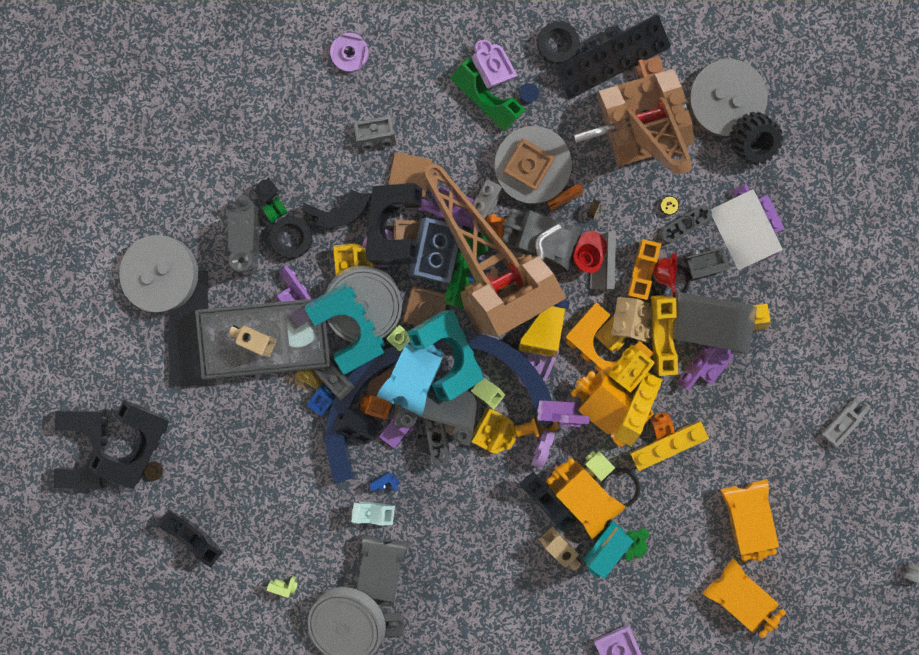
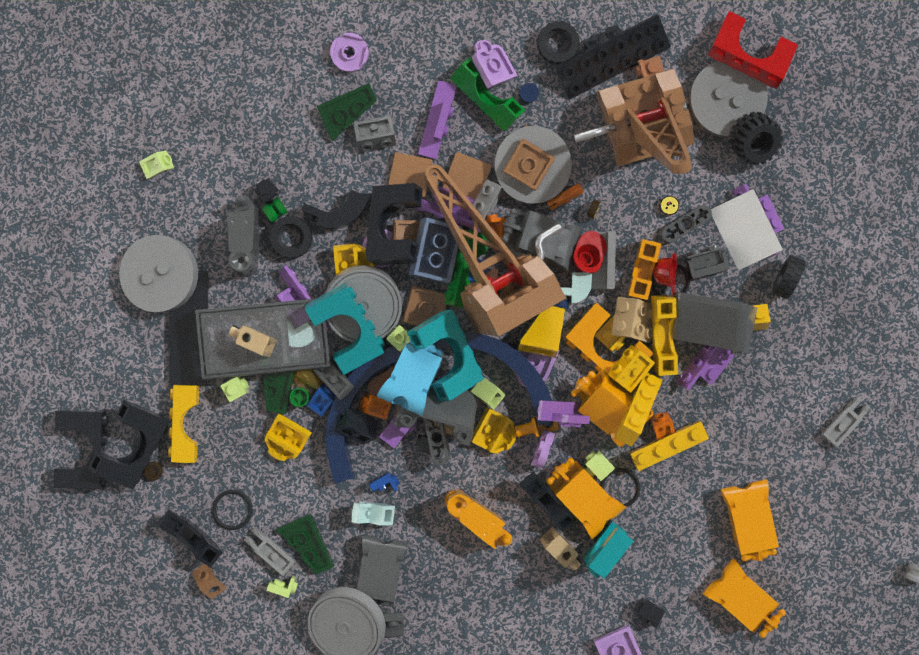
green plate [625,528,649,563] -> none
none -> yellowish green bracket [139,151,174,179]
none -> yellow arch [168,385,199,463]
none -> medium nougat bracket [192,564,226,599]
none -> black tyre [212,490,253,530]
none -> yellowish green brick [221,376,249,402]
none -> light grey hinge [244,527,296,576]
none -> dark green wing [260,353,298,414]
none -> yellow slope [265,413,312,461]
none -> dark green wing [276,514,335,574]
none -> green wheel [290,387,310,407]
none -> dark green wing [317,83,377,141]
none -> medium lavender bracket [418,81,457,159]
none -> medium nougat tile [443,152,492,199]
none -> light orange piece [444,489,512,549]
none -> light aqua brick [561,272,592,304]
none -> black brick [633,598,665,628]
none -> red arch [708,11,798,89]
none -> black tyre [772,255,806,299]

